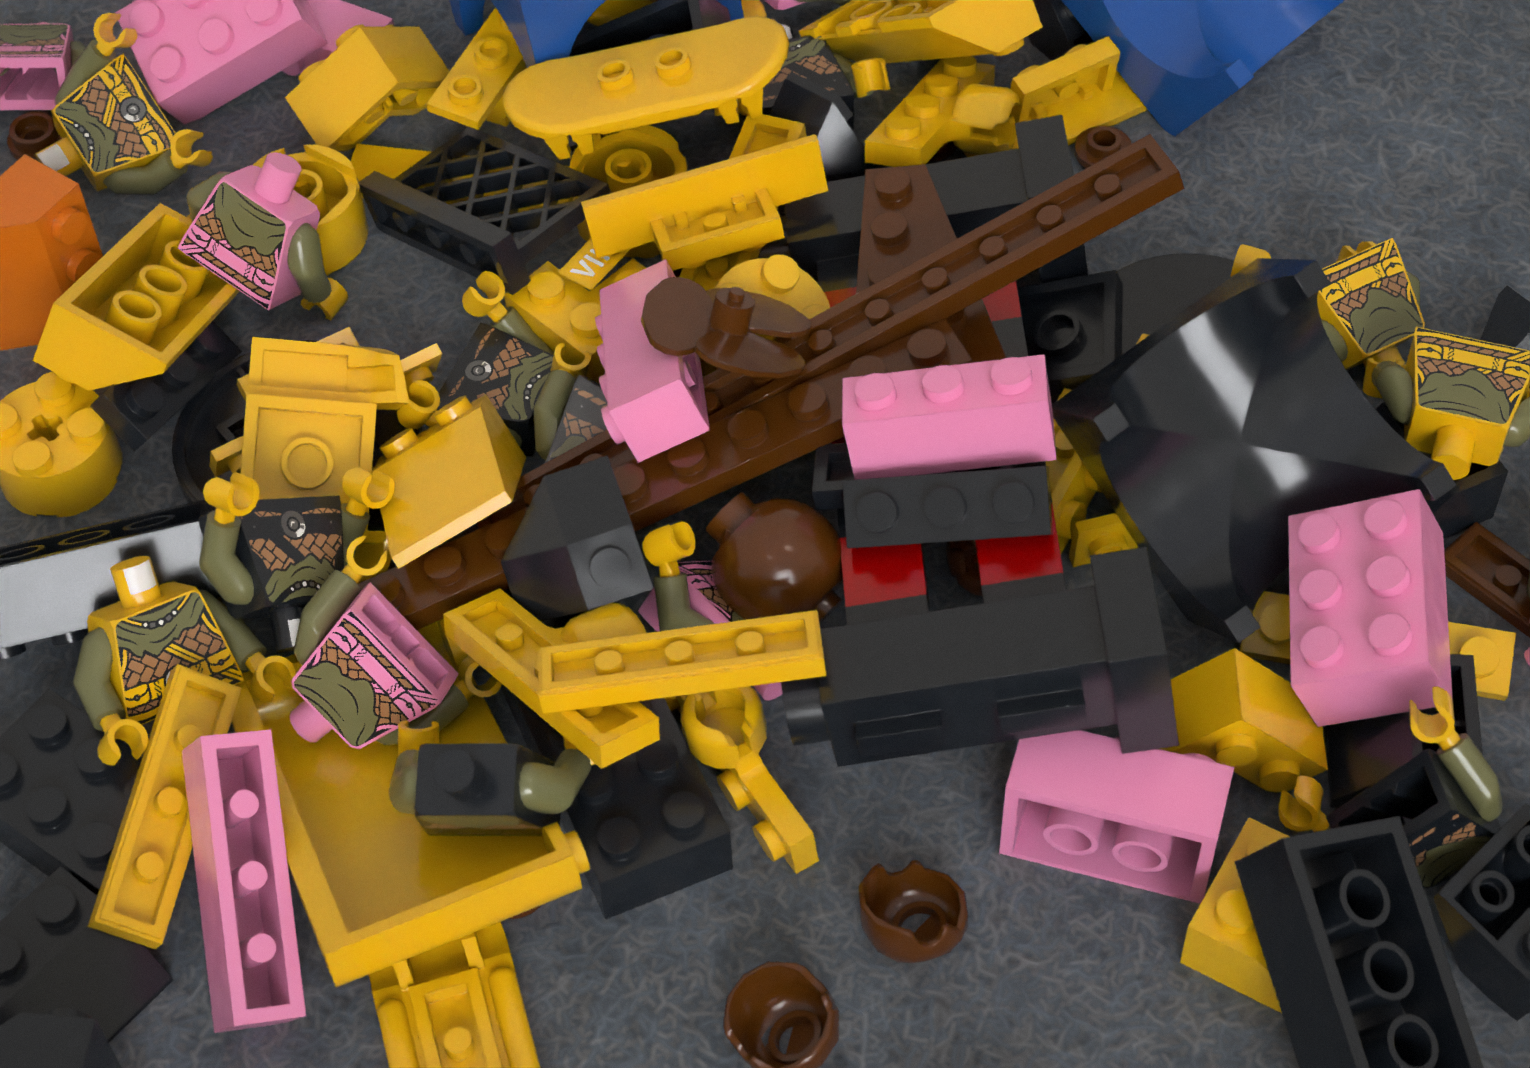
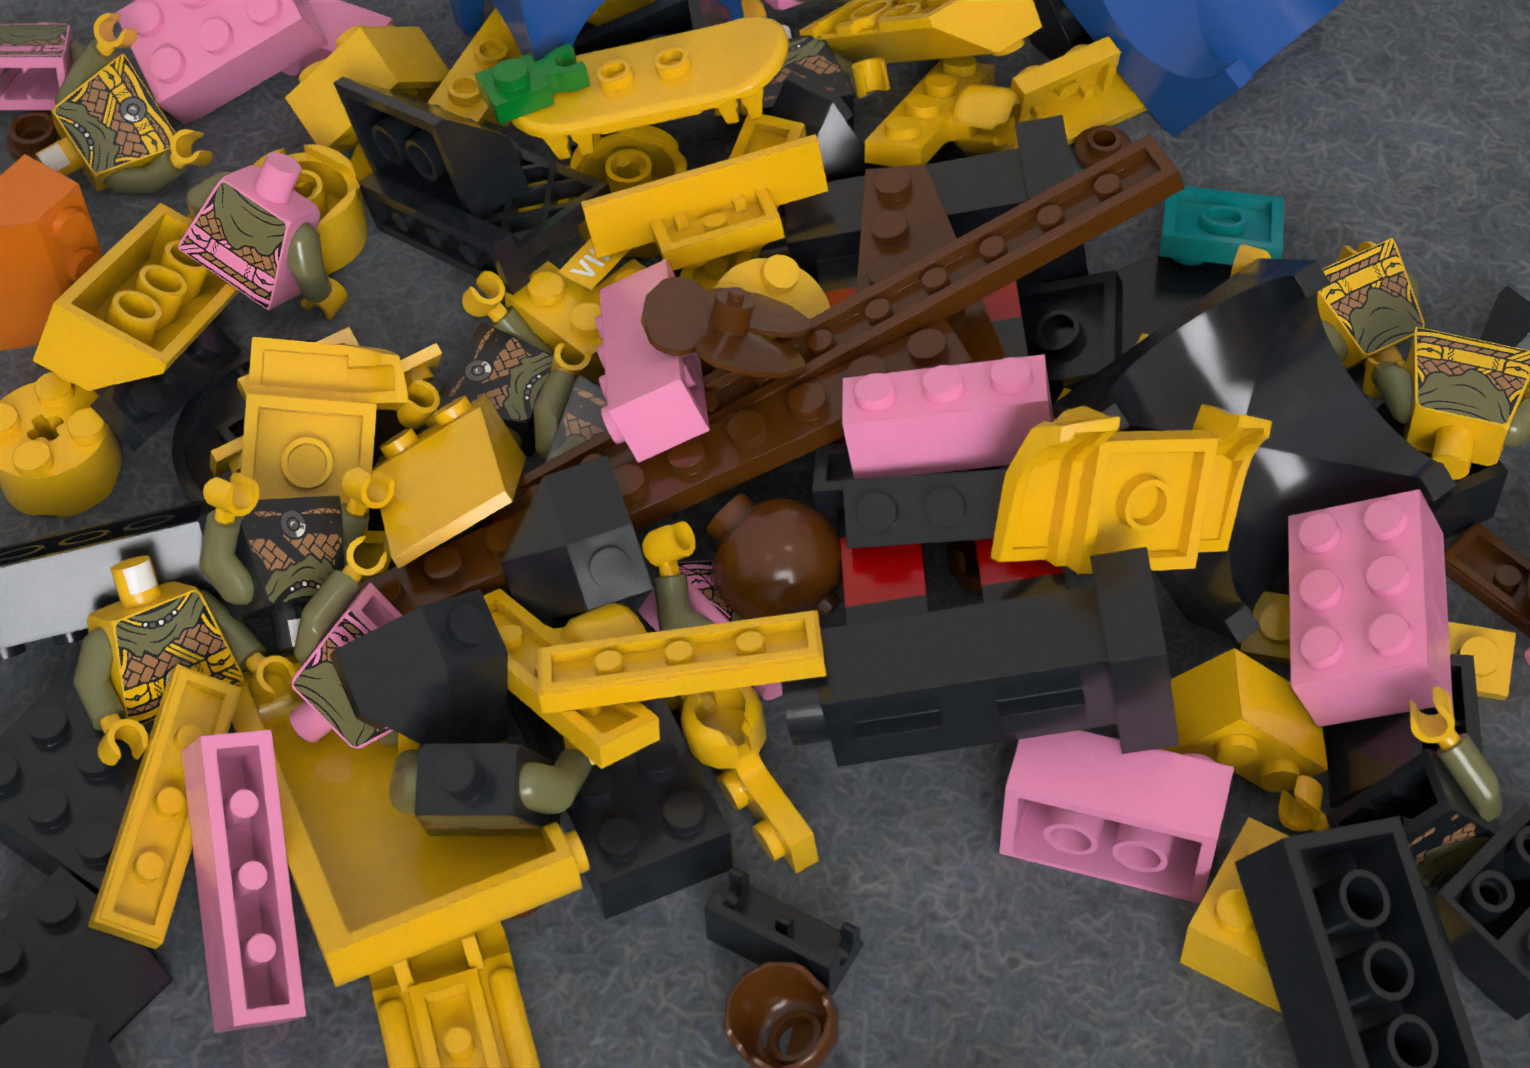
reddish brown hair [858,860,969,963] -> none
none -> black slope [329,590,508,745]
none -> black slope [333,77,529,220]
none -> green plate [475,43,590,125]
none -> black hinge [704,867,864,996]
none -> yellow piece [991,404,1272,574]
none -> teal plate [1159,186,1284,267]

